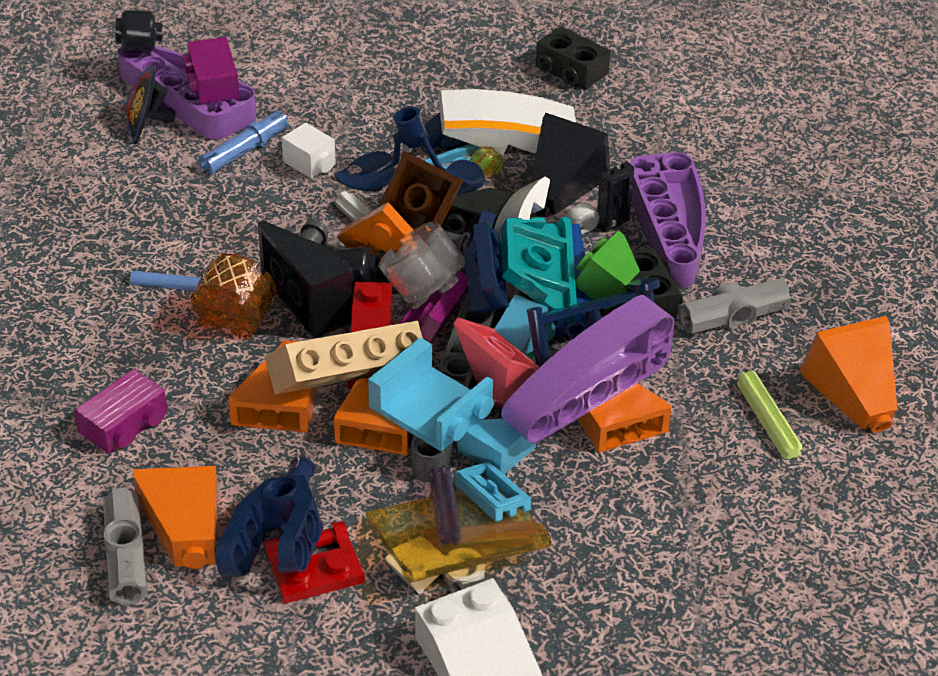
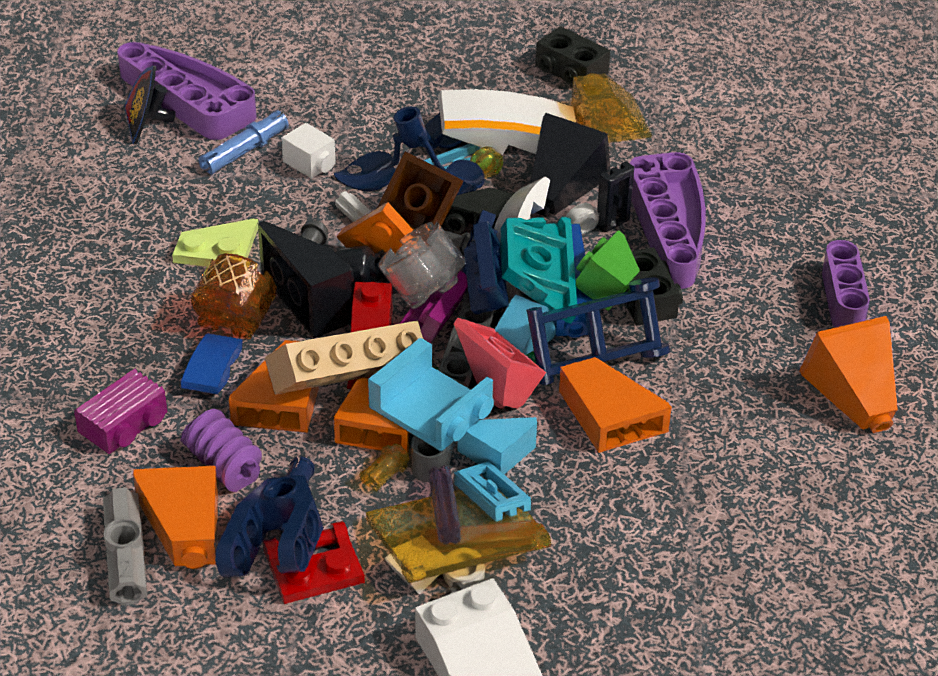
black head [115,10,162,53] -> none
medium blue bar [130,271,240,295] -> none
magenta brick [182,37,239,105] -> none
medium lavender beam [501,295,674,443] -> none
light grey piece [678,278,791,334] -> none
yellowish green axle [737,370,802,459] -> none
none -> yellowish green wing [172,219,258,271]
none -> medium lavender piece [180,409,262,492]
none -> blue slope [181,333,243,394]
none -> clear yellow pin [359,444,410,492]
none -> clear yellow slope [571,74,652,143]
none -> medium lavender beam [822,240,870,328]

